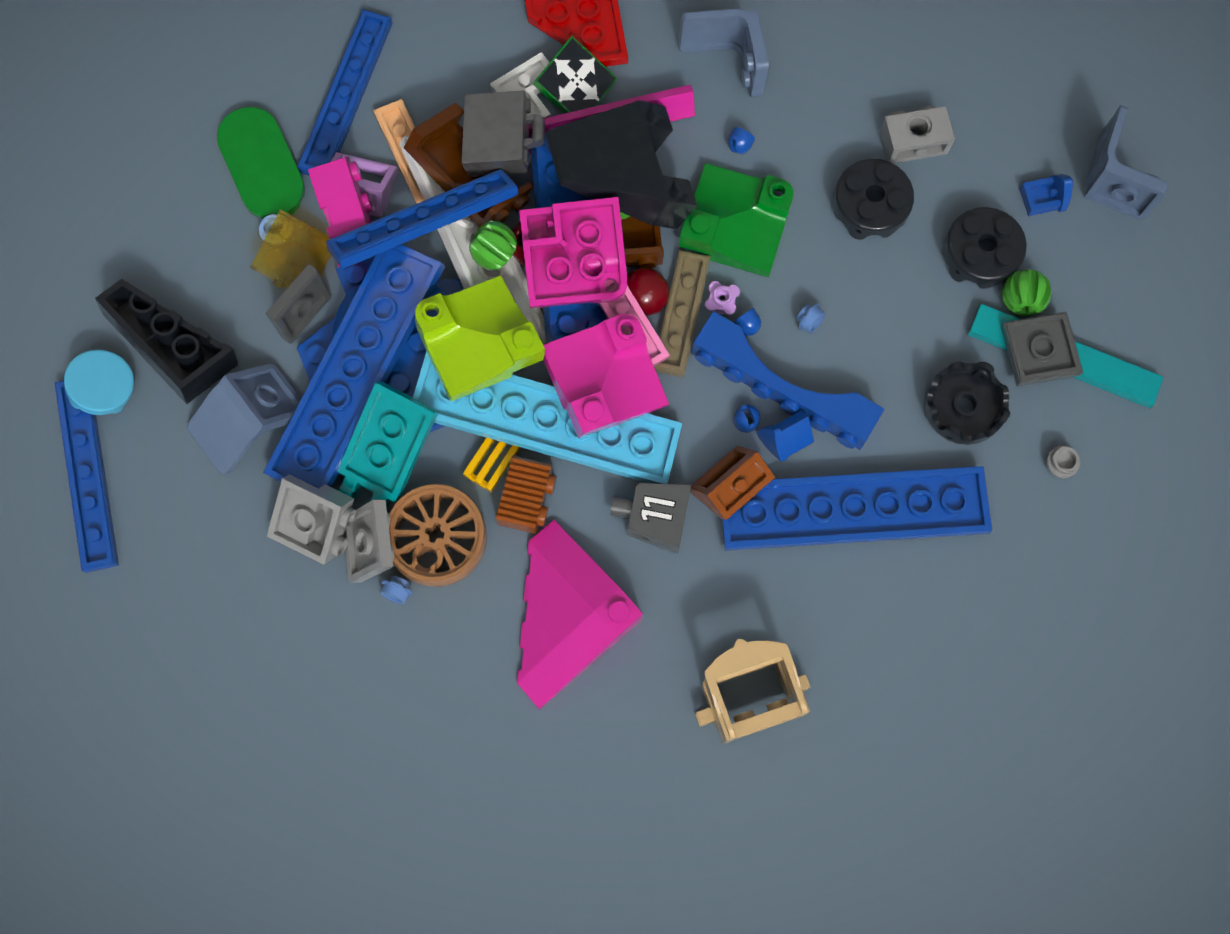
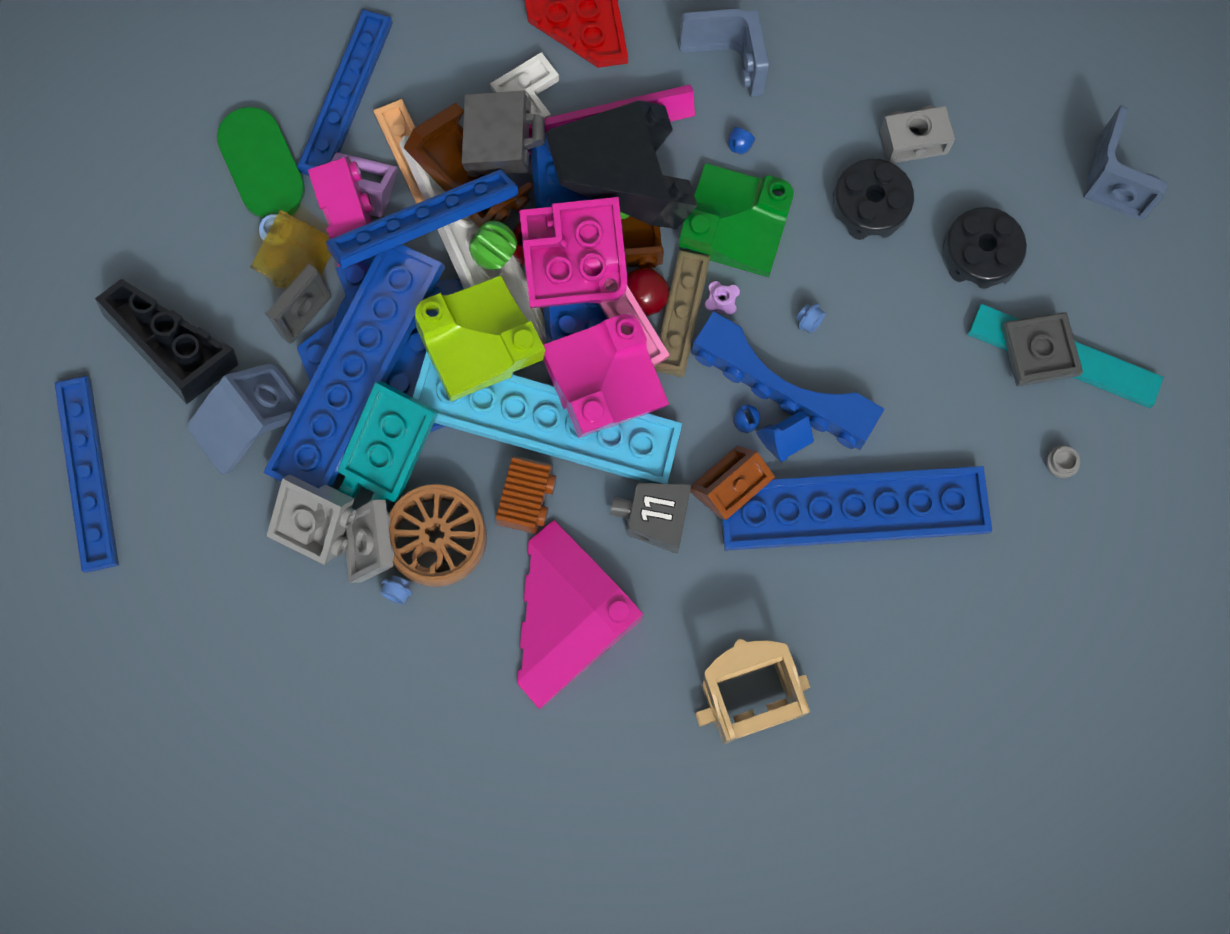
medium azure tile [64,350,134,415] -> none
yellow tile [463,438,521,493] -> none
black tile [532,36,618,114] -> none
blue hinge [733,308,761,336] -> none
black plate [924,362,1010,445] -> none
bright green piece [1002,270,1052,316] -> none
blue tile [1019,174,1073,216] -> none

